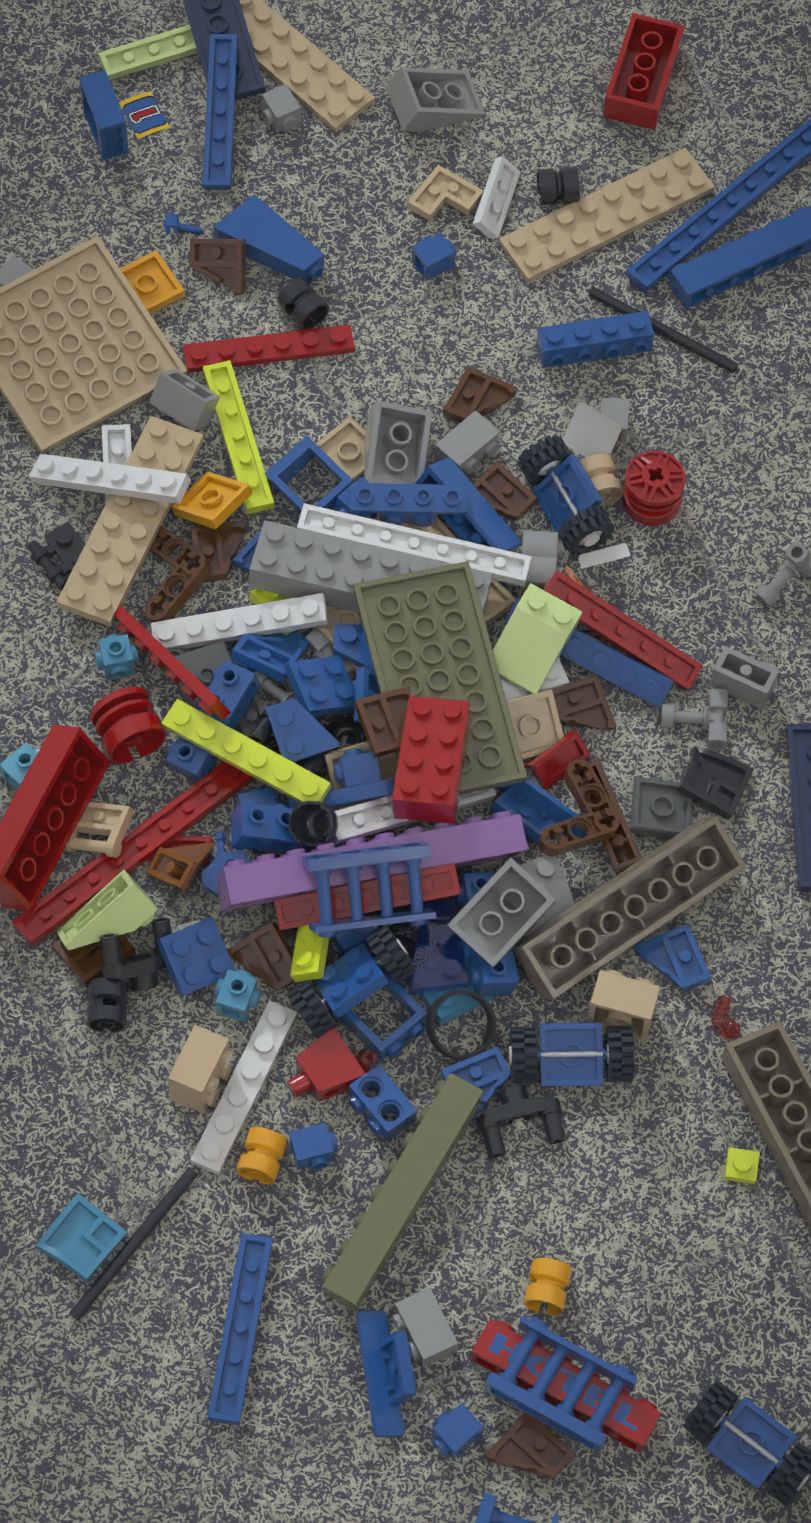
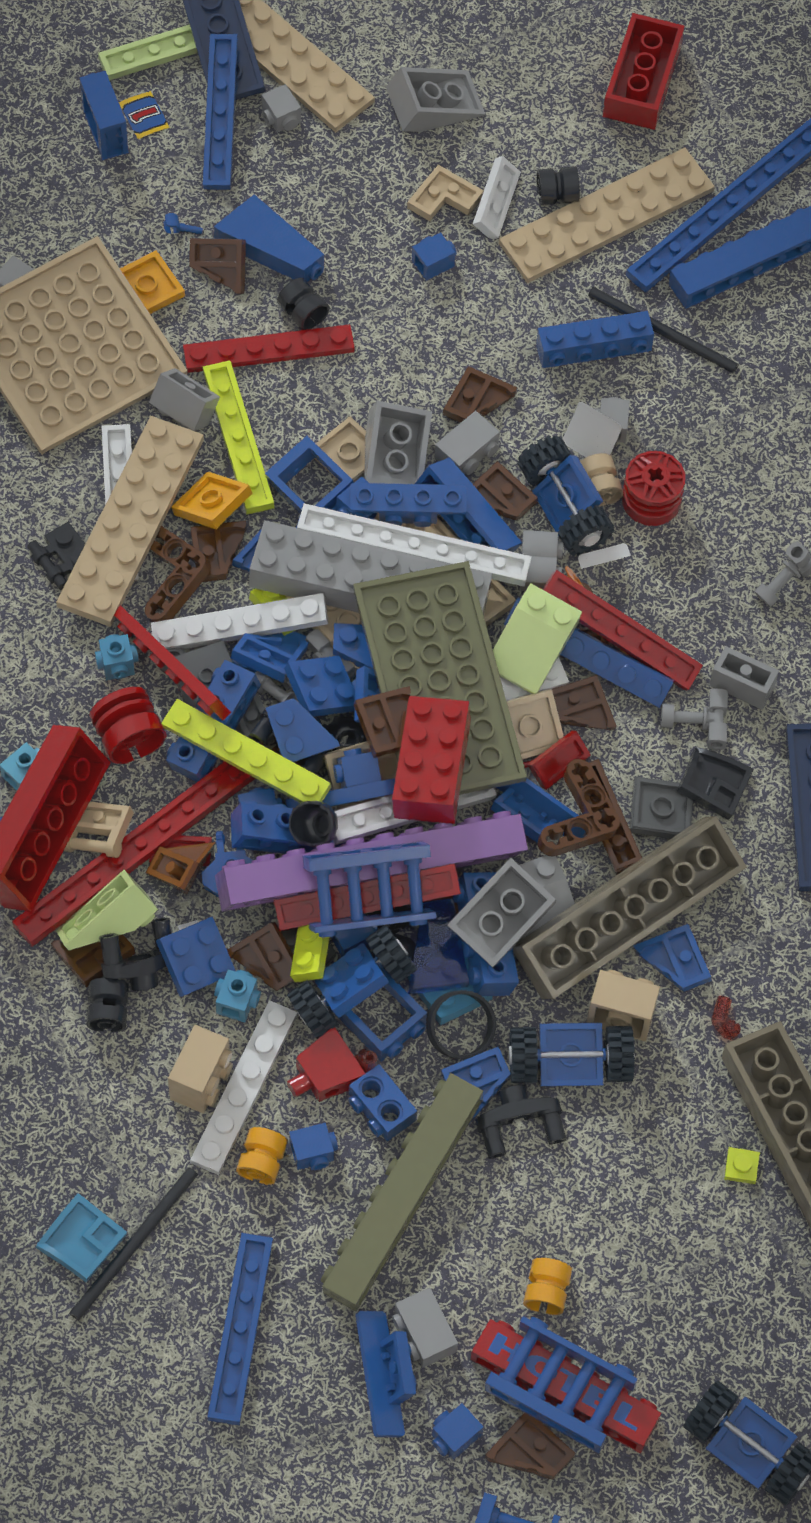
white plate [29,454,191,504] -> none

